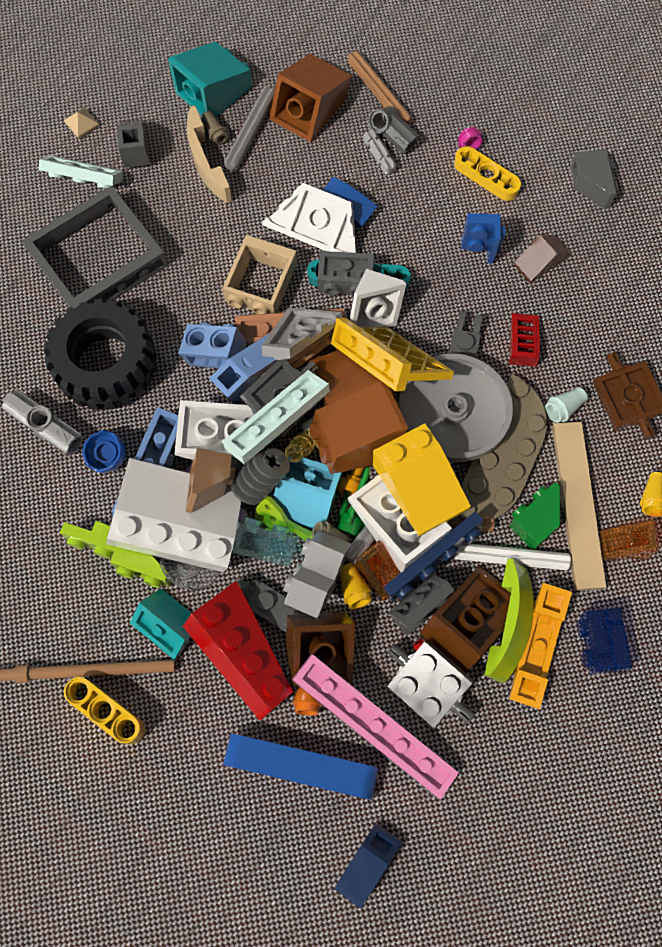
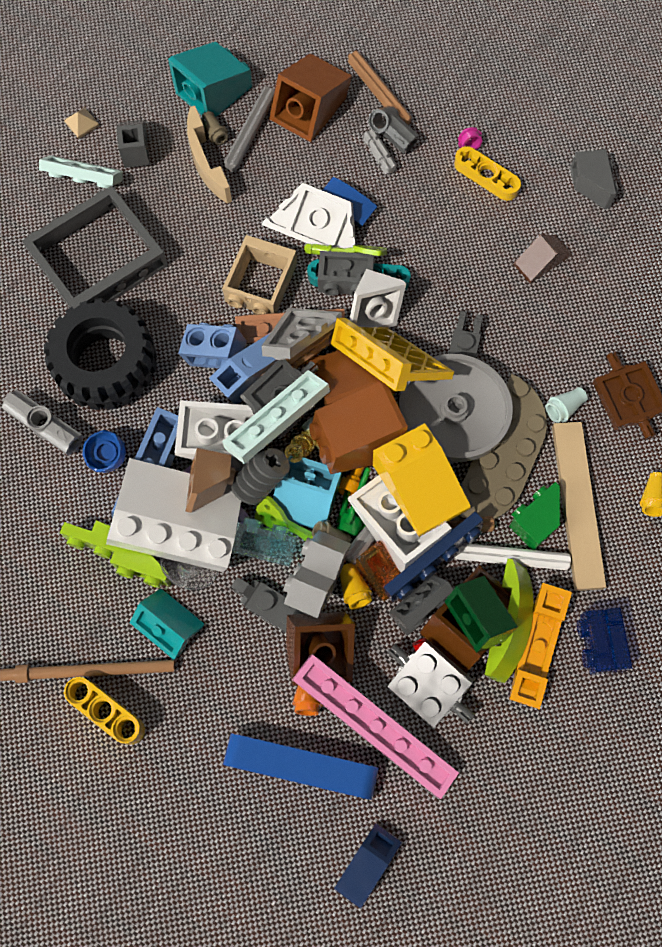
red wedge [183,580,293,720] -> none
blue bracket [461,213,505,264] -> none
red slope [509,313,540,367] -> none
clear orange slope [600,519,660,560] -> none
none -> lime piece [304,243,387,256]
none -> dark green brick [444,576,518,653]

